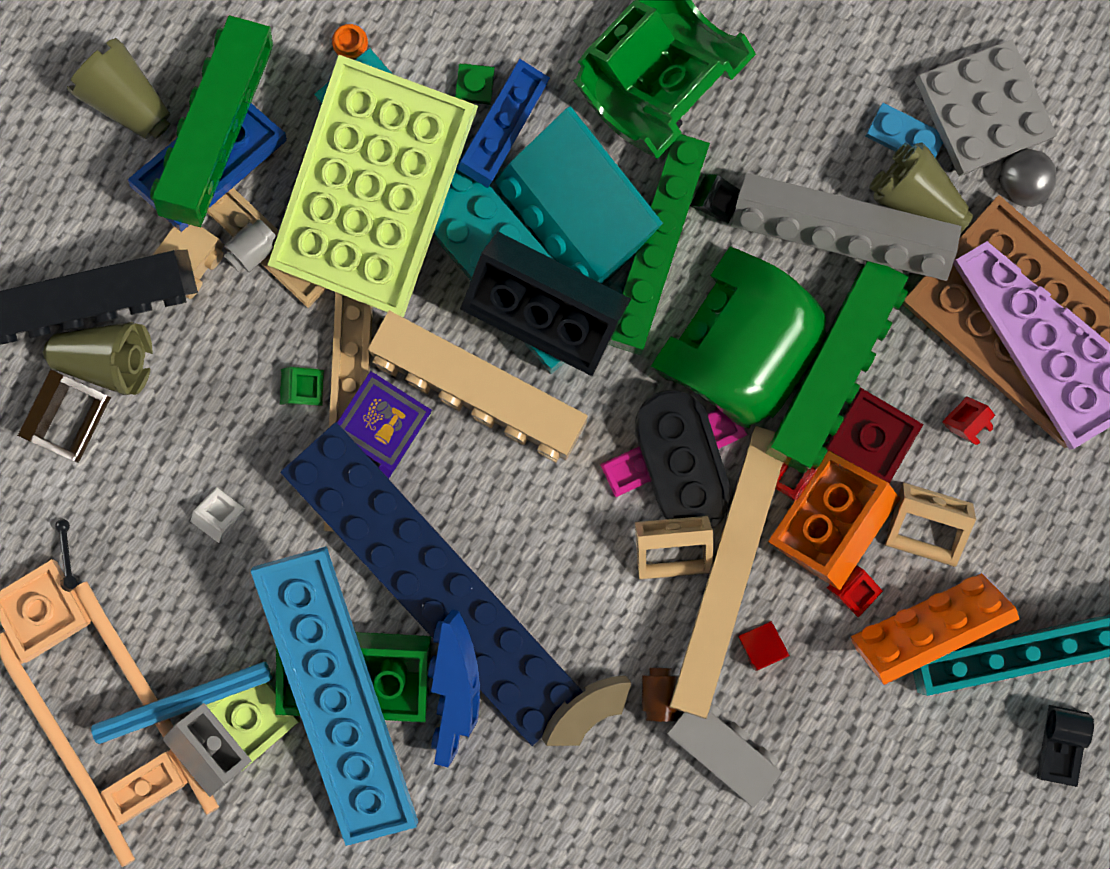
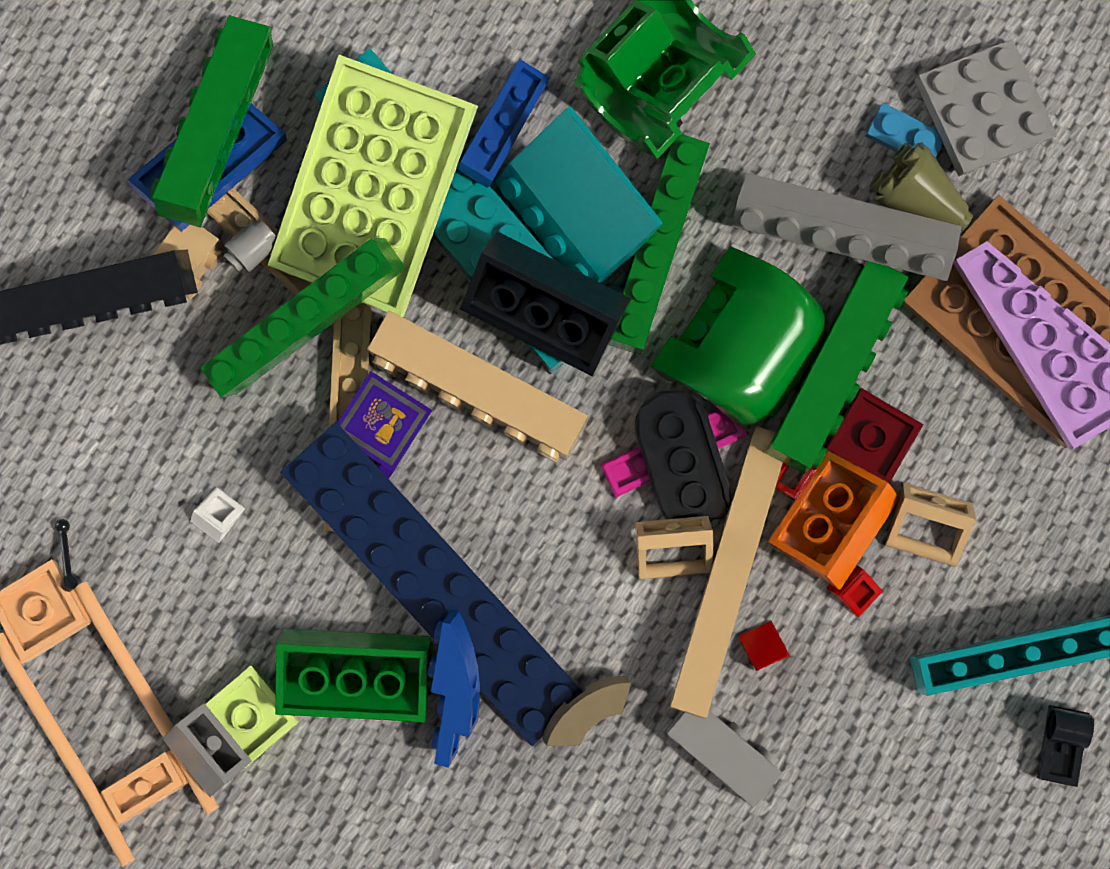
dark brown tile [17,369,111,463] -> none
olive cone [43,322,153,395] -> none
olive cone [67,38,171,139] -> none
dark azure axle [91,662,272,744] -> none
dark azure plate [251,546,418,846] -> none
green slope [280,367,324,406] -> none
orange plate [332,24,368,60] -> none
green plate [455,63,495,105] -> none
reddish brown brick [642,667,679,722] -> none
black slope [690,174,740,224] -> none
orange plate [850,573,1019,685] -> none
red tile [942,396,996,445] -> none
flat silver hair [1000,148,1056,207] -> none
none -> green brick [200,238,407,398]

